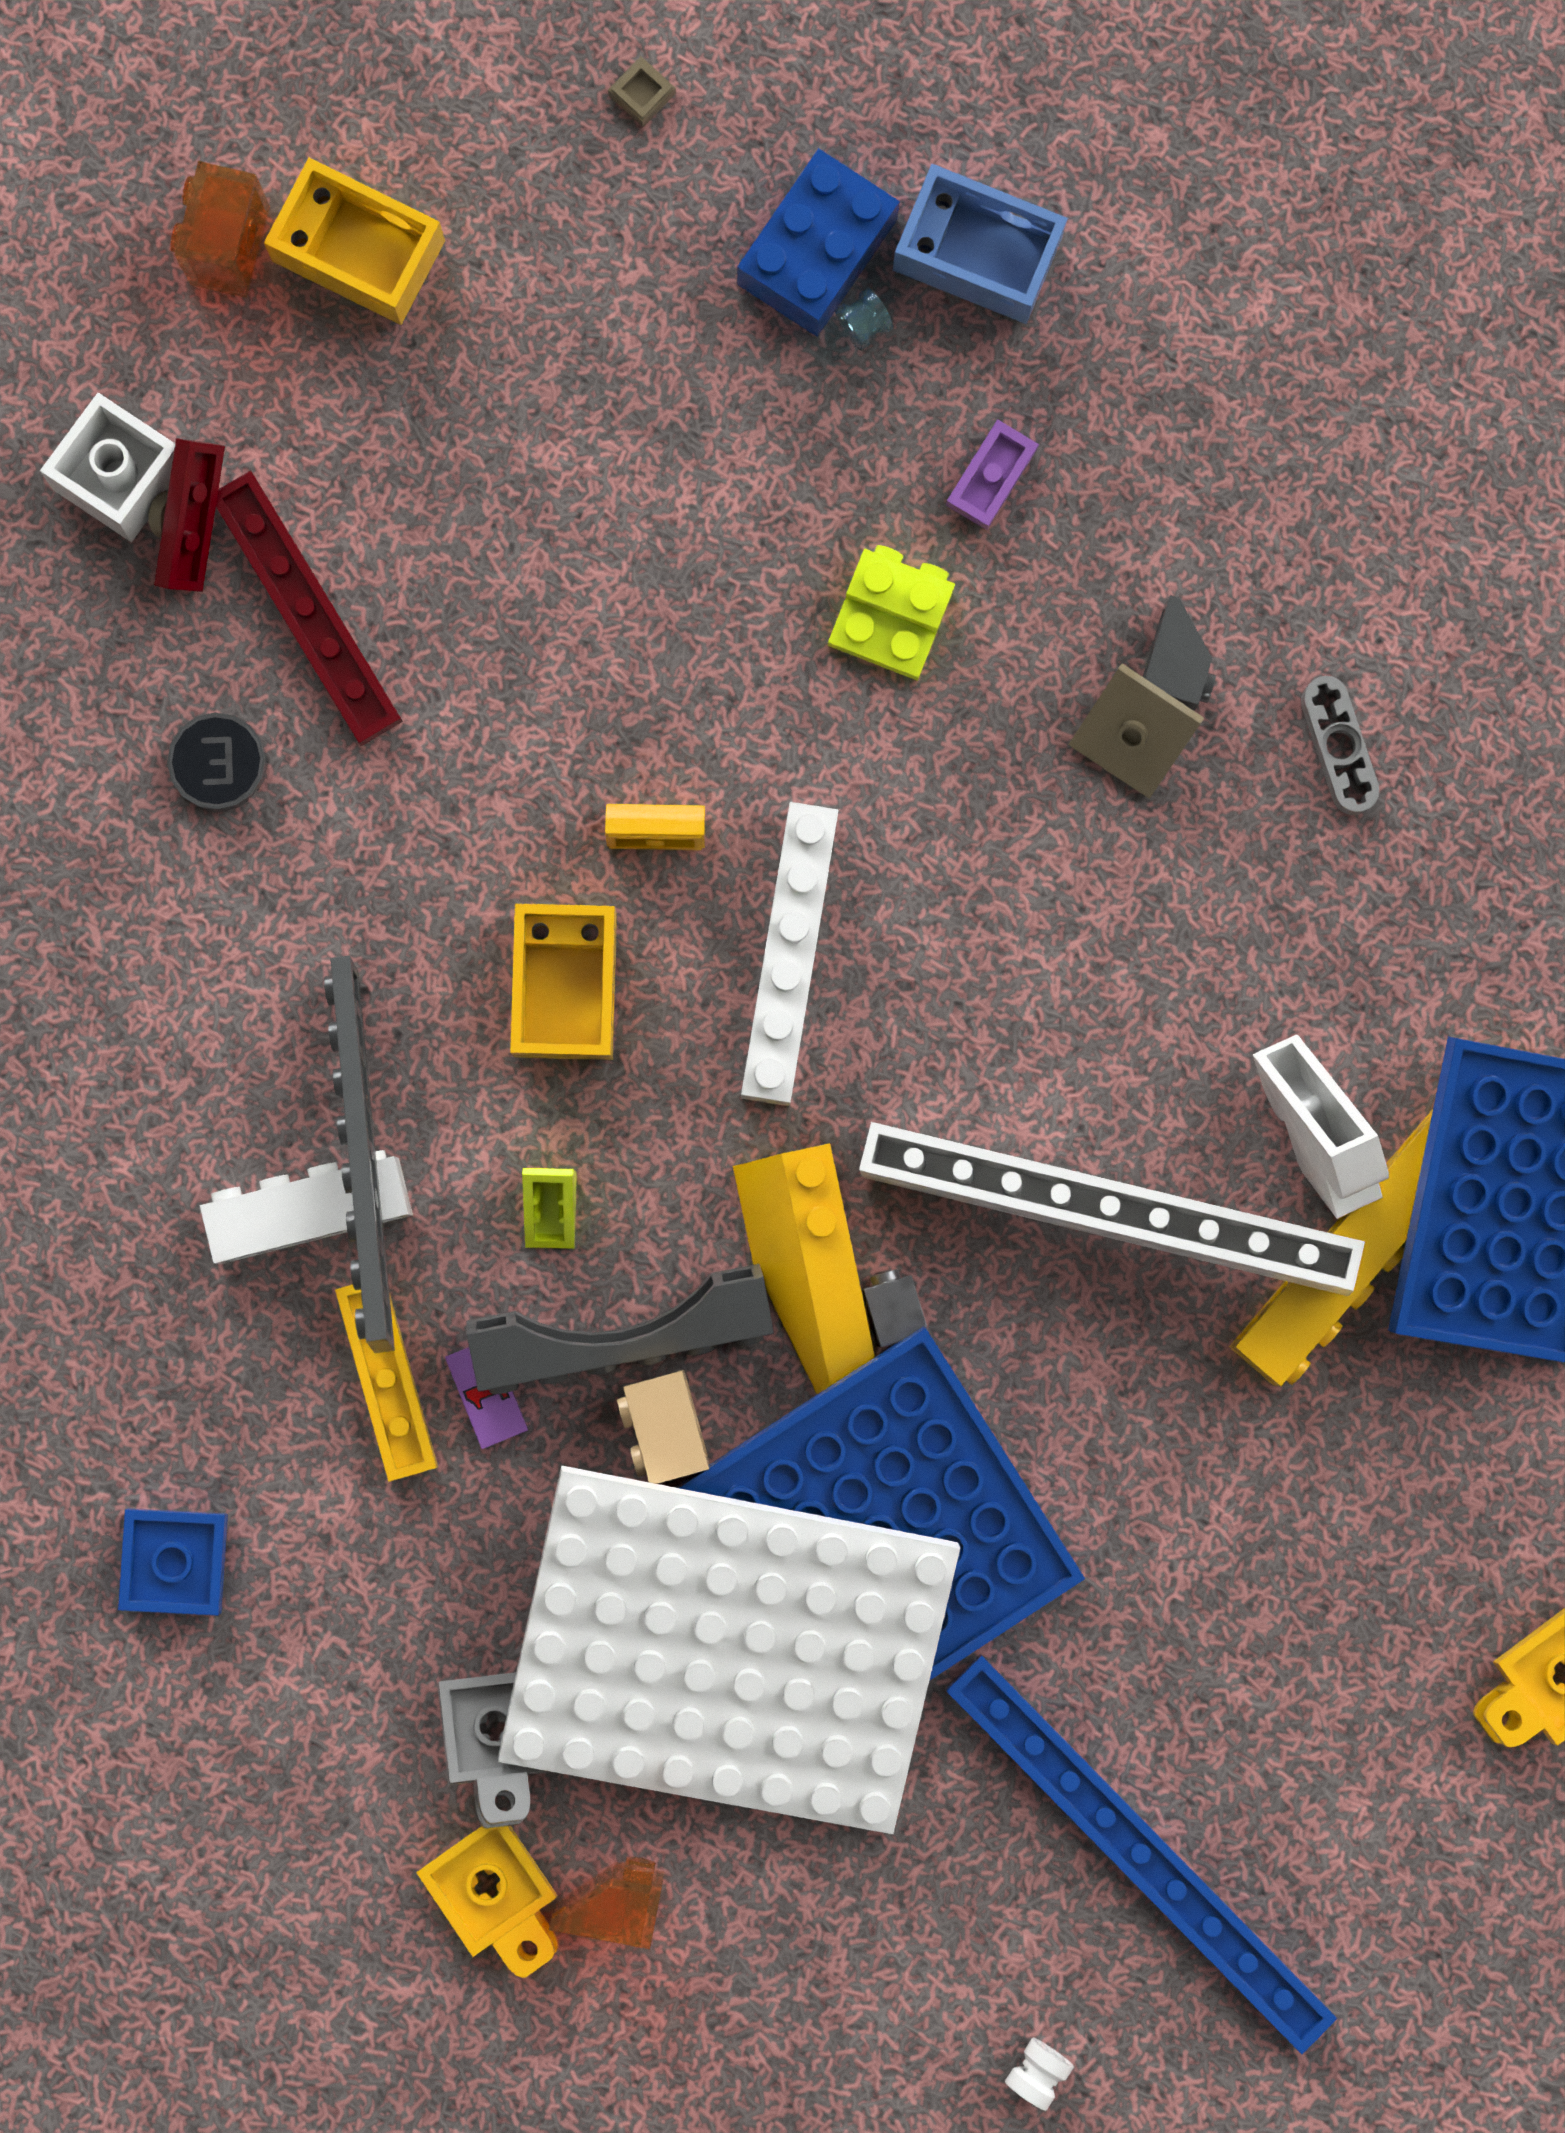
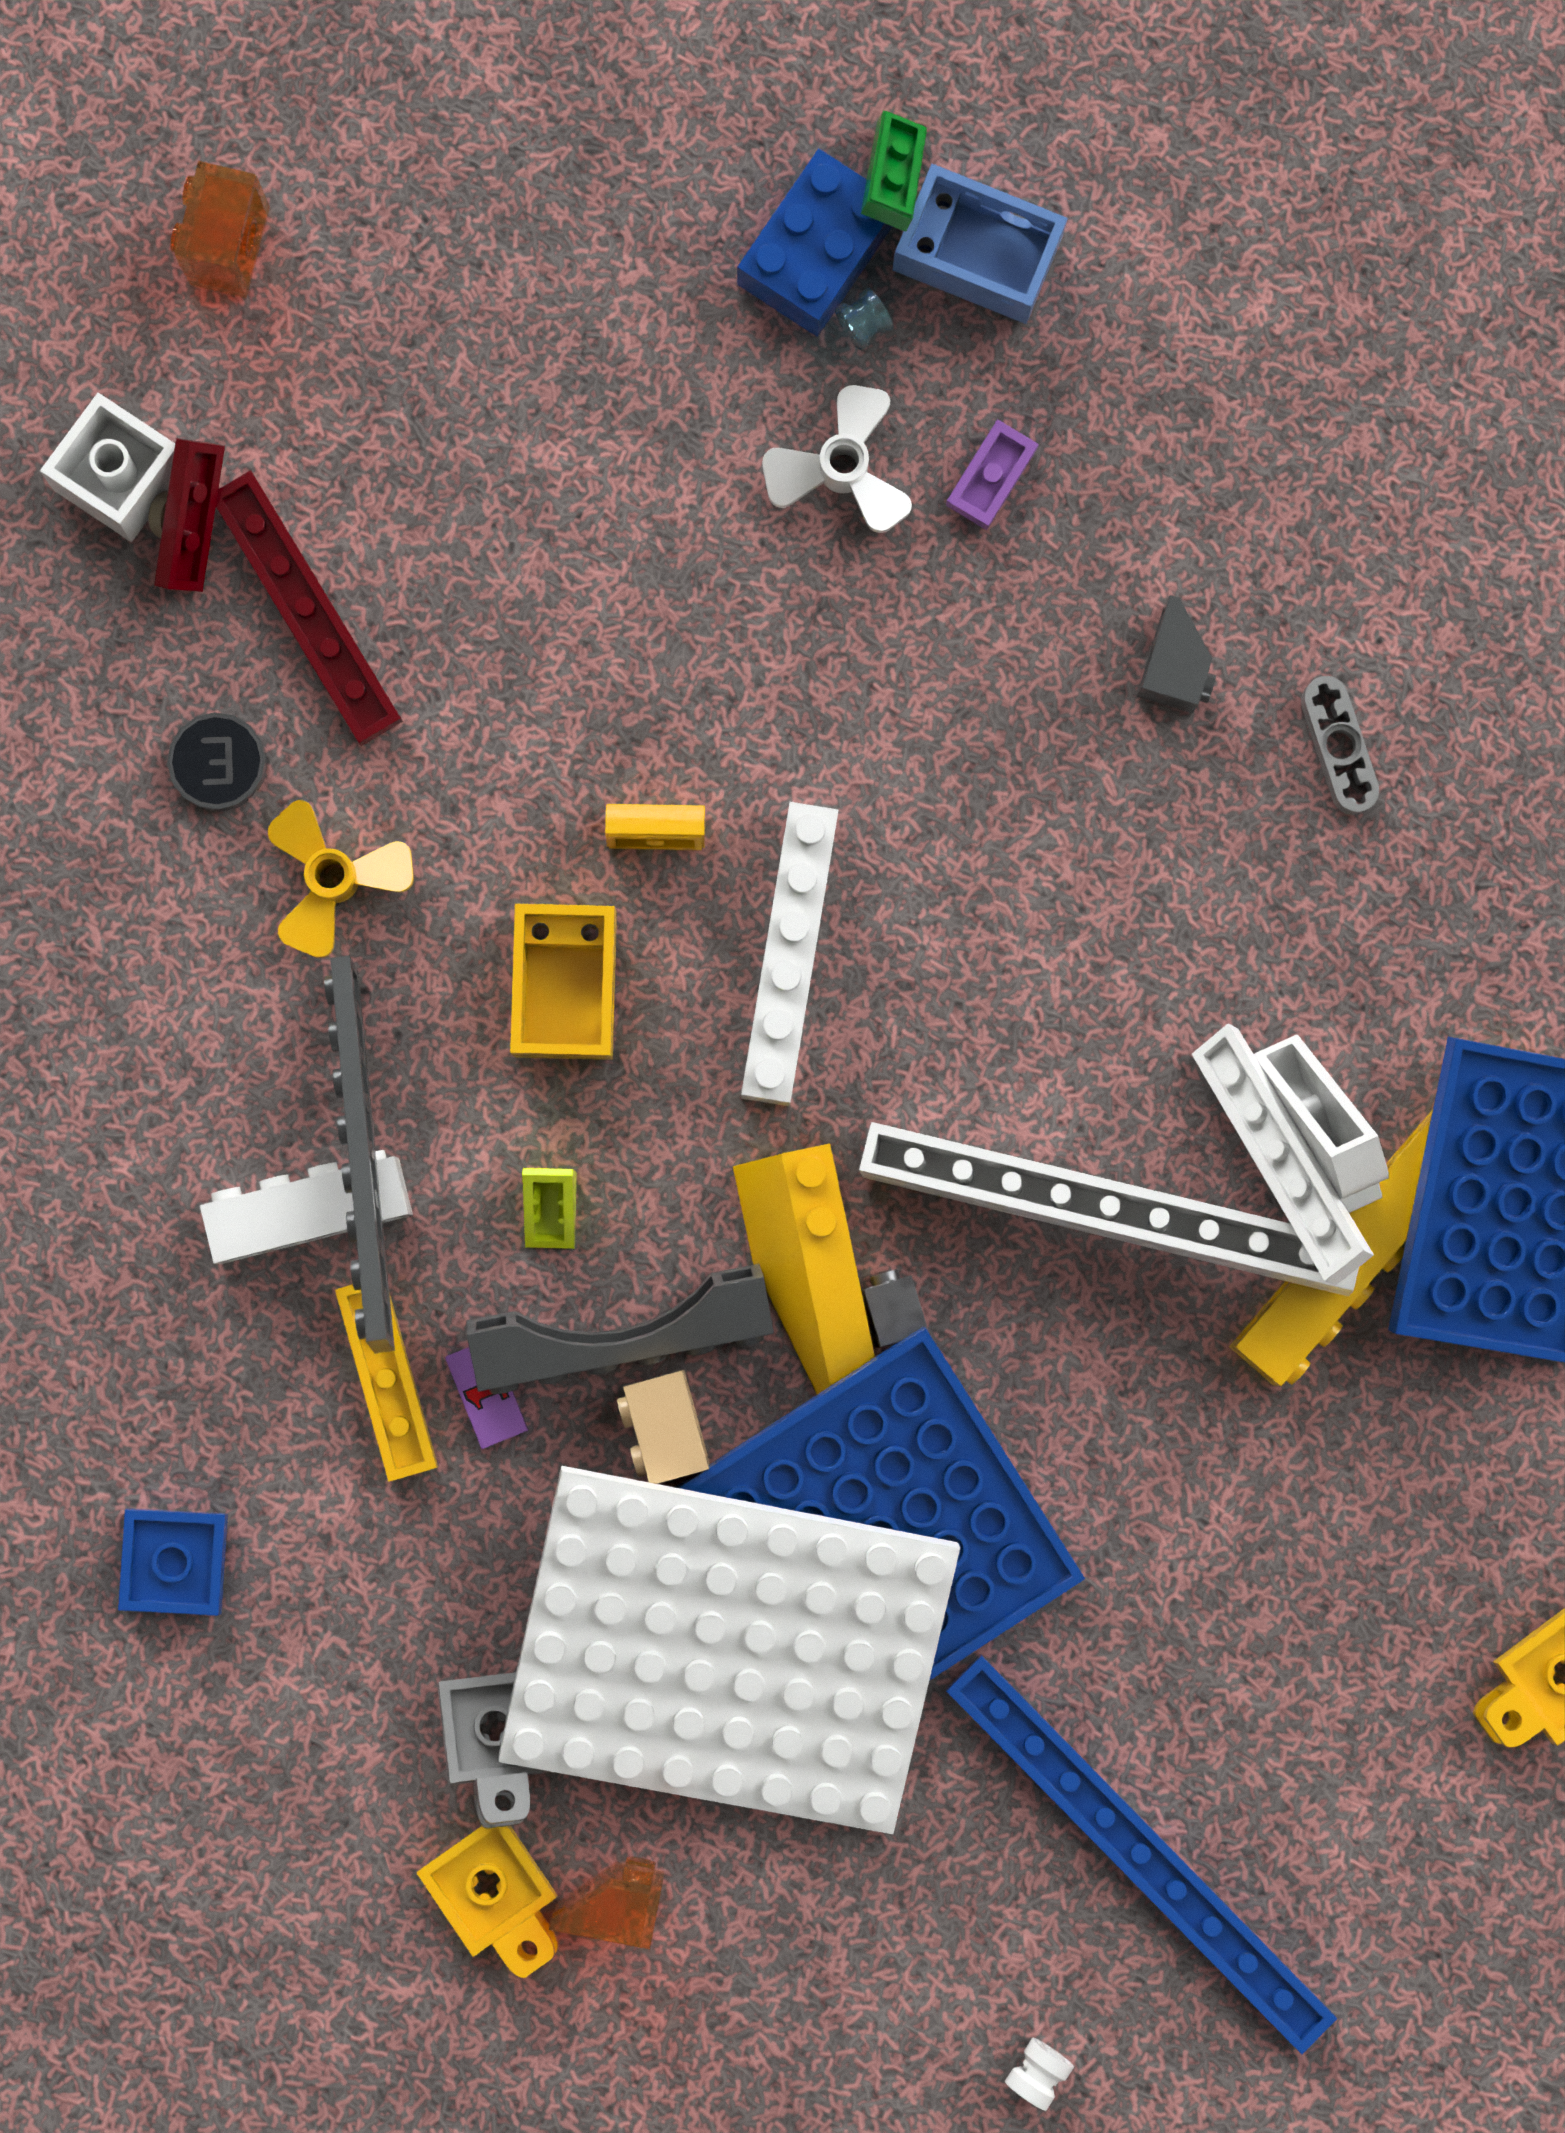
yellow piece [264,157,445,325] -> none
dark tan tile [608,56,676,127] -> none
neon yellow plate [827,545,955,681] -> none
dark tan plate [1068,663,1204,799] -> none
none -> yellow piece [268,800,414,958]
none -> white piece [762,385,912,533]
none -> green tile [861,110,927,232]
none -> white plate [1192,1024,1374,1286]

